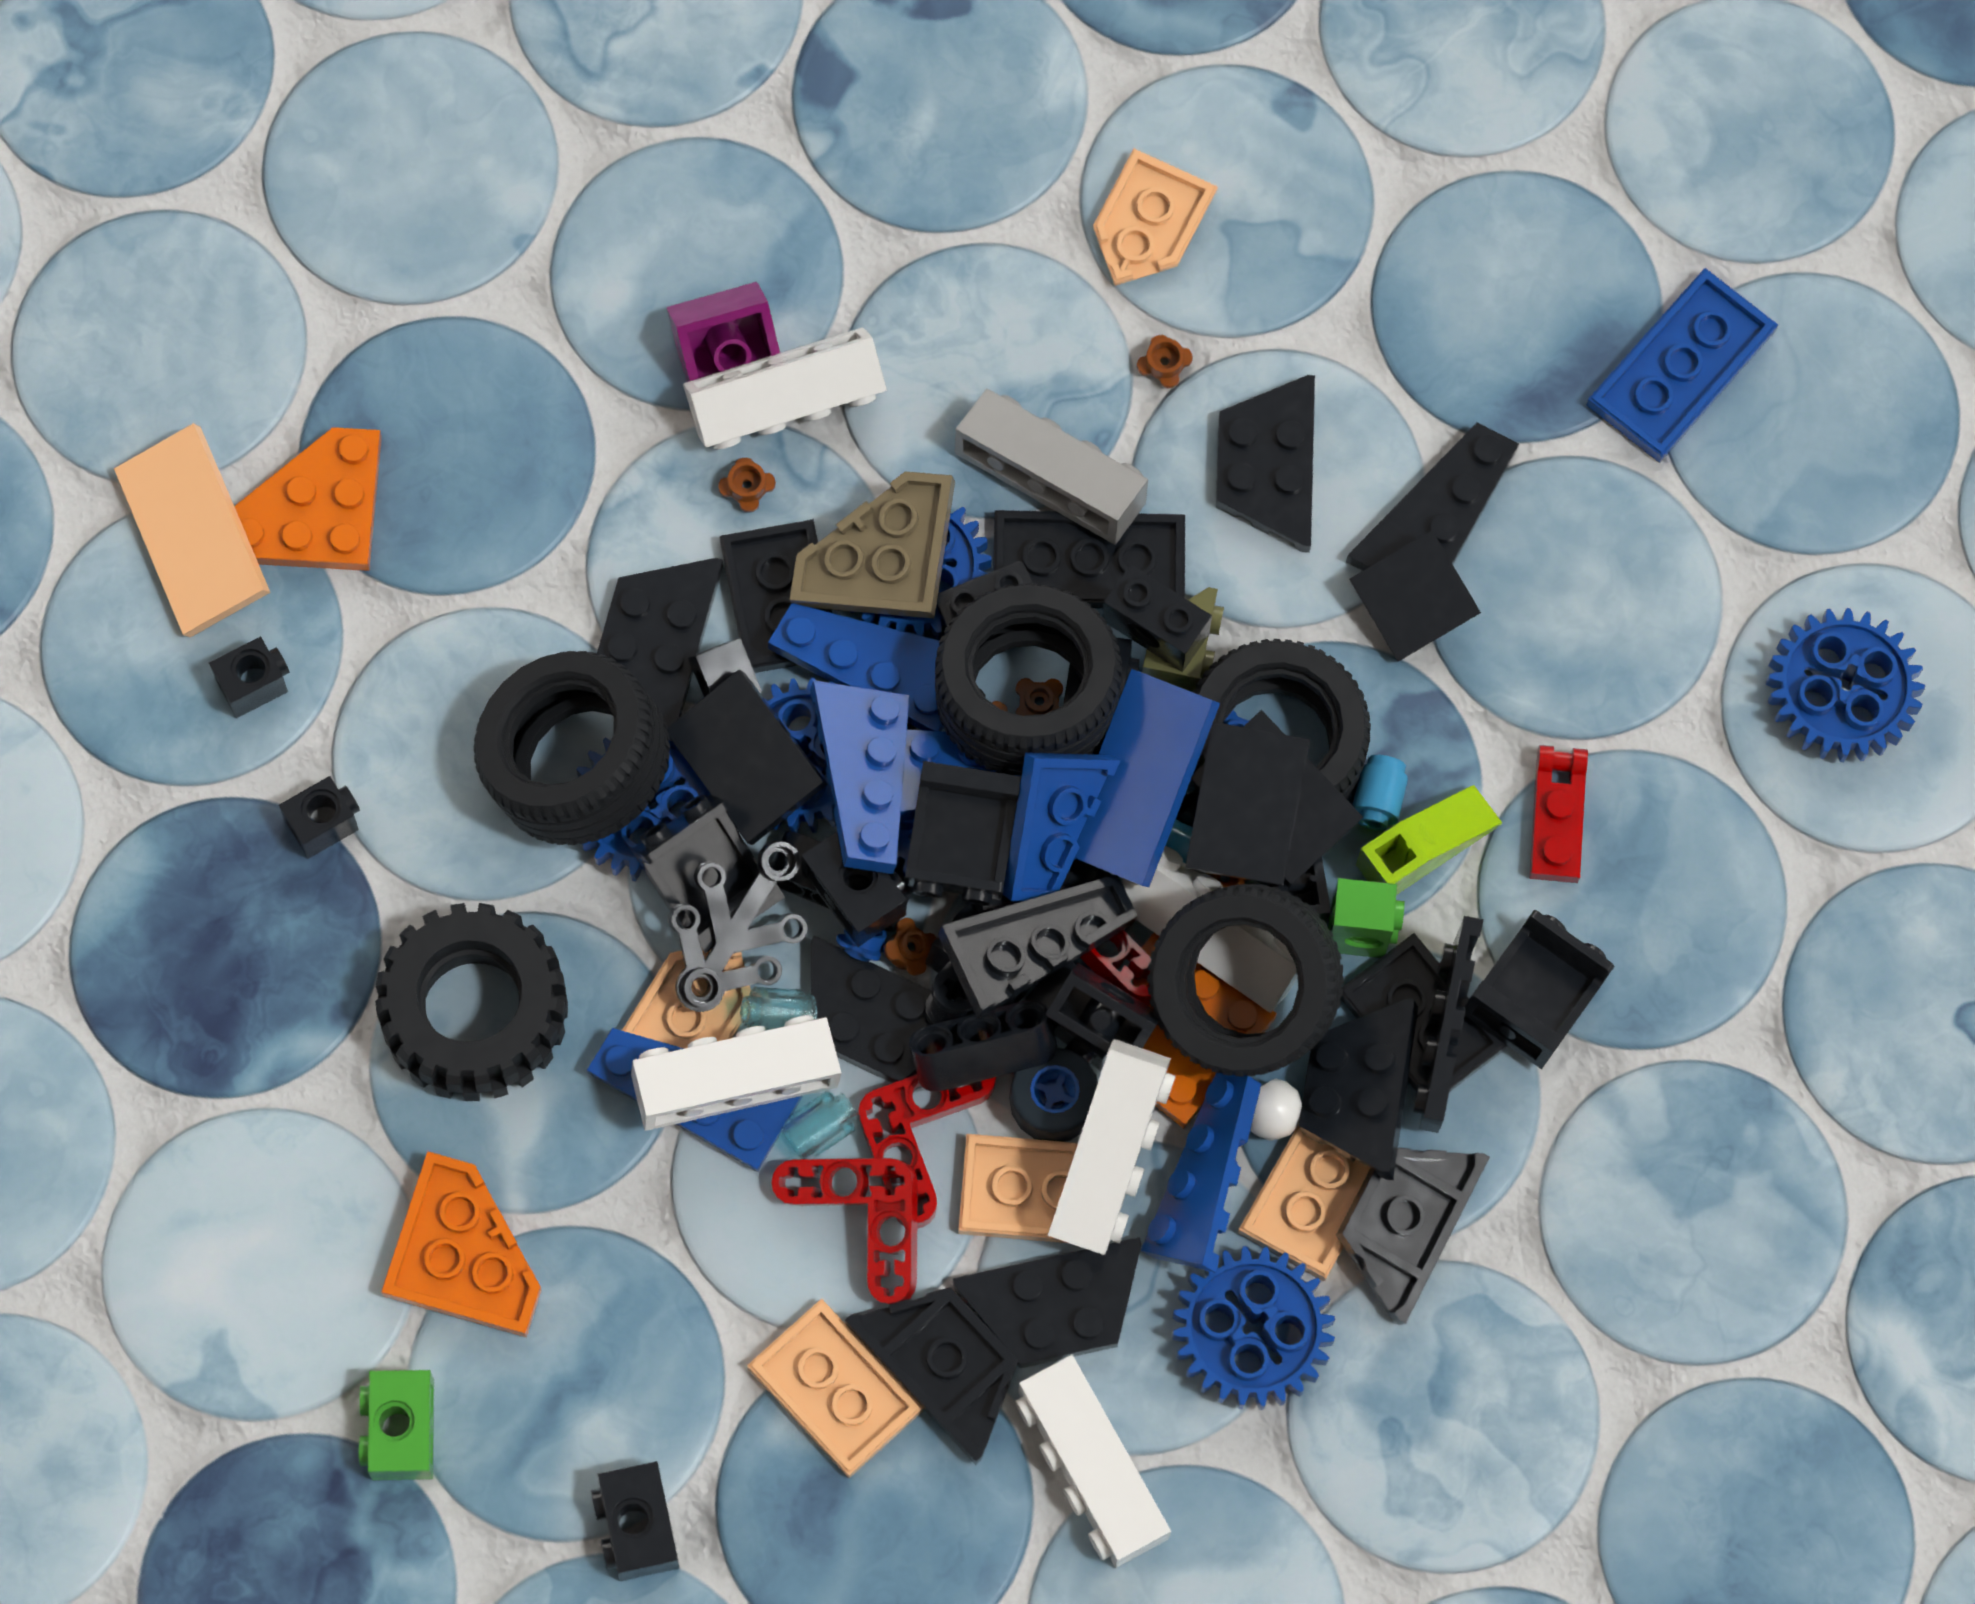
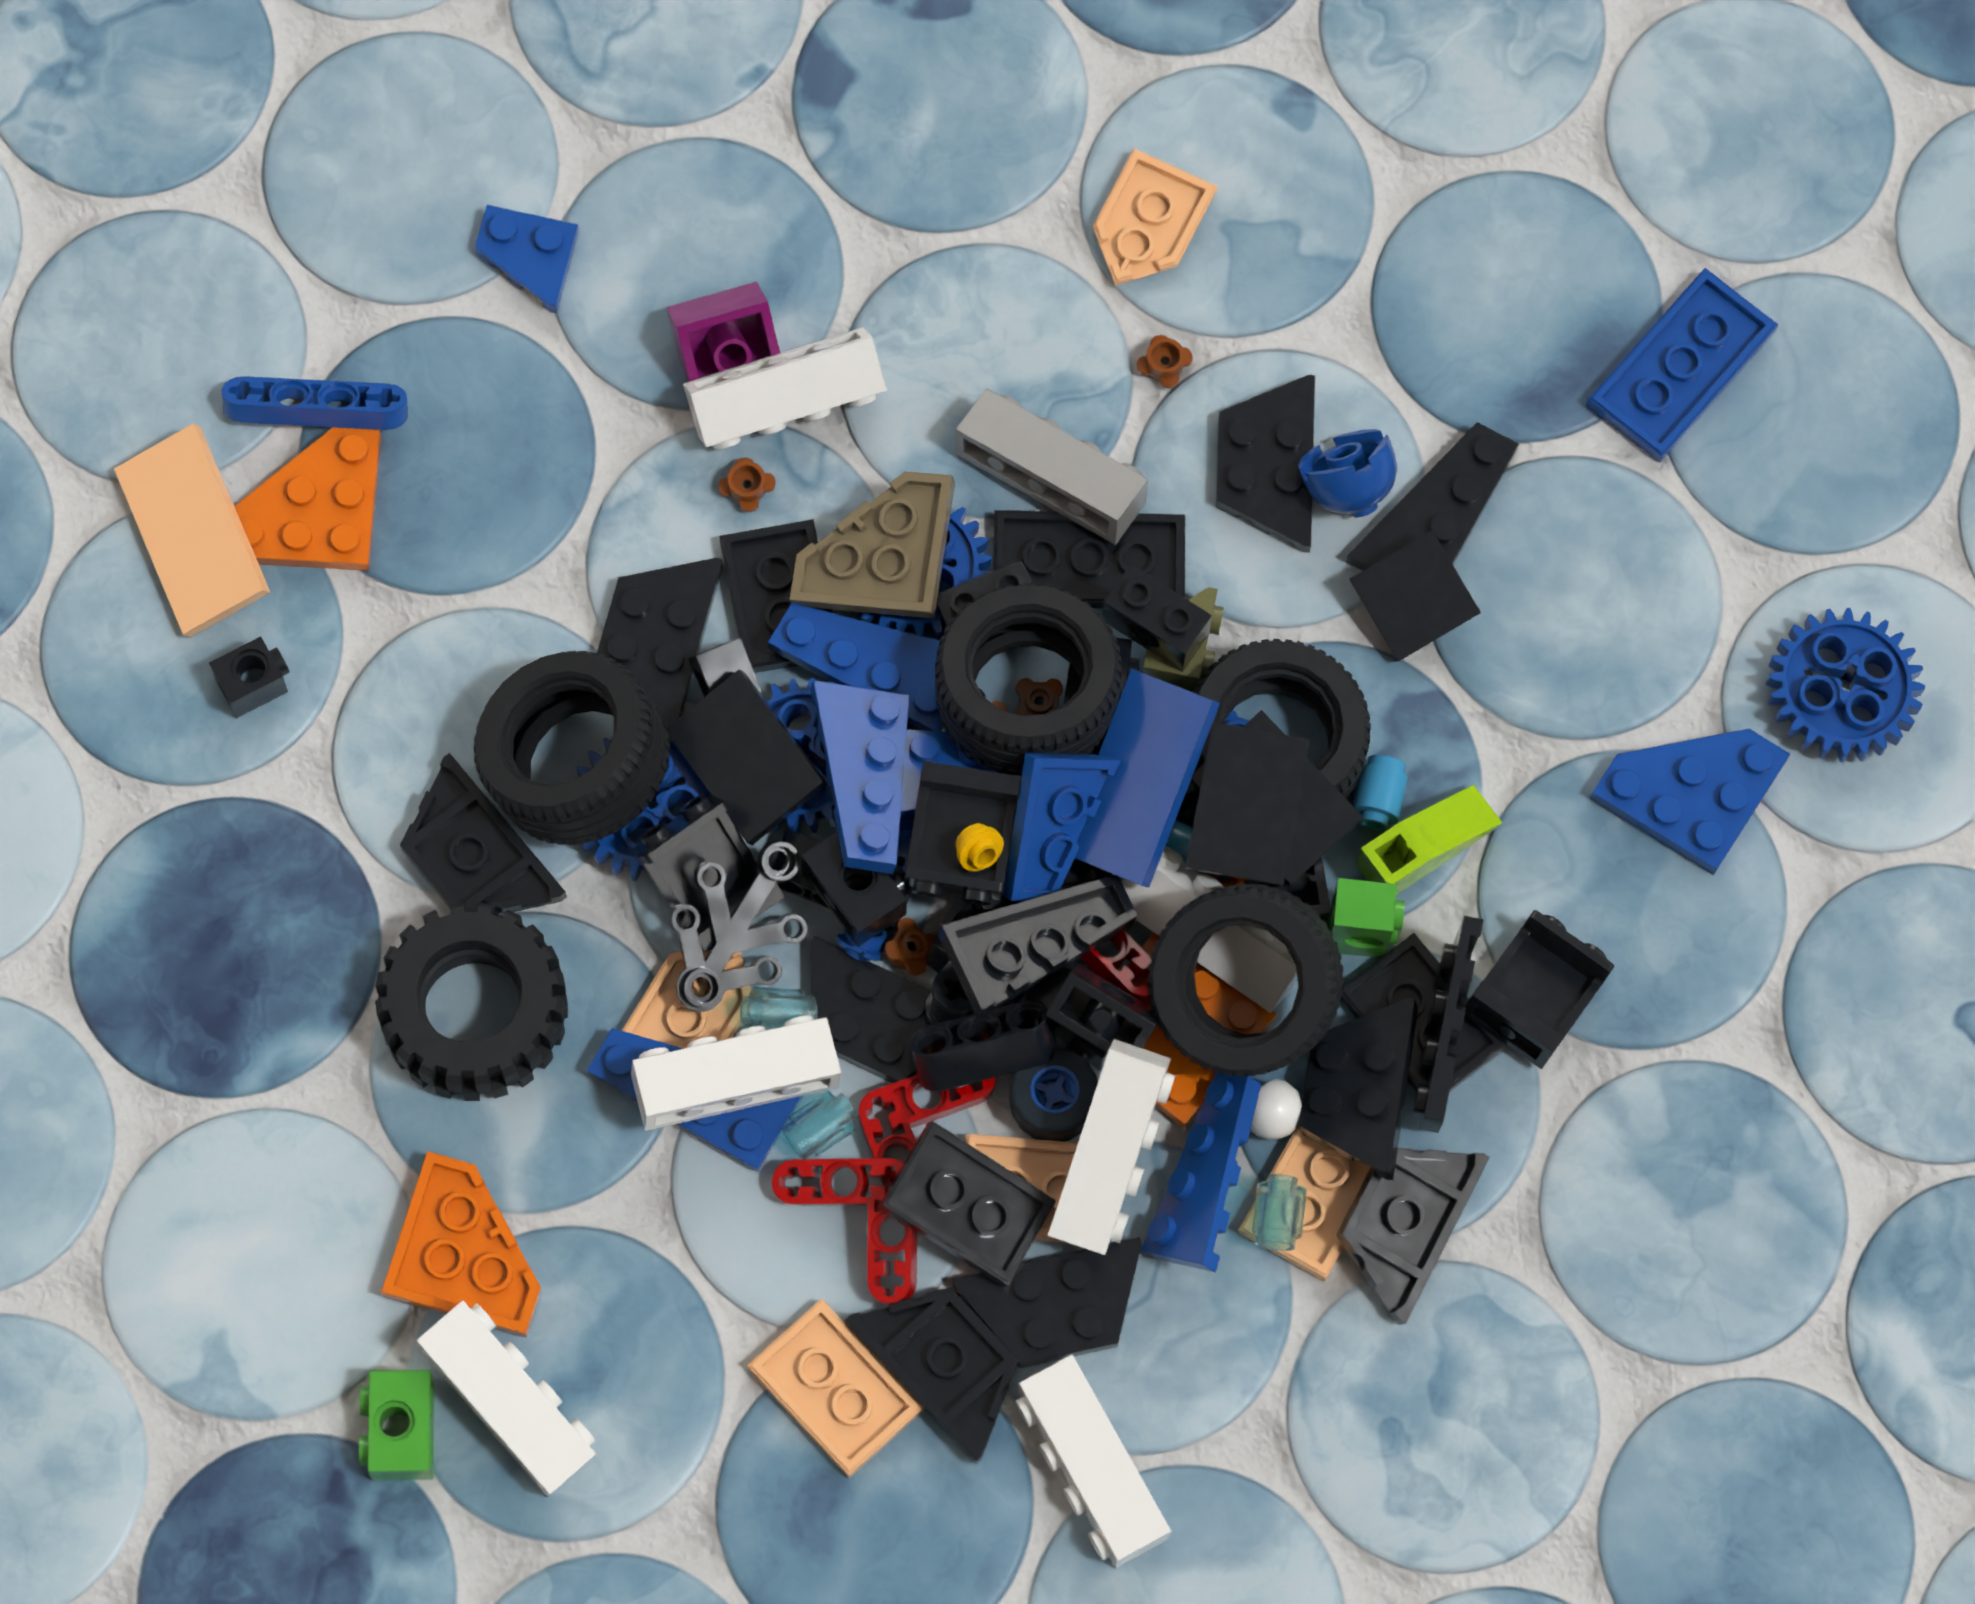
black brick [279,776,360,859] -> none
black brick [591,1461,680,1581] -> none
blue gear [1172,1246,1335,1410] -> none
red plate [1529,745,1588,883] -> none
none -> blue beam [221,376,408,430]
none -> black wing [400,753,567,915]
none -> white brick [415,1301,596,1497]
none -> blue wing [475,205,579,313]
none -> black tile [878,1121,1056,1287]
none -> yellow plate [955,823,1004,871]
none -> clear light blue brick [1252,1174,1307,1251]
none -> blue cylinder [1298,429,1397,517]
none -> blue plate [1590,729,1790,875]

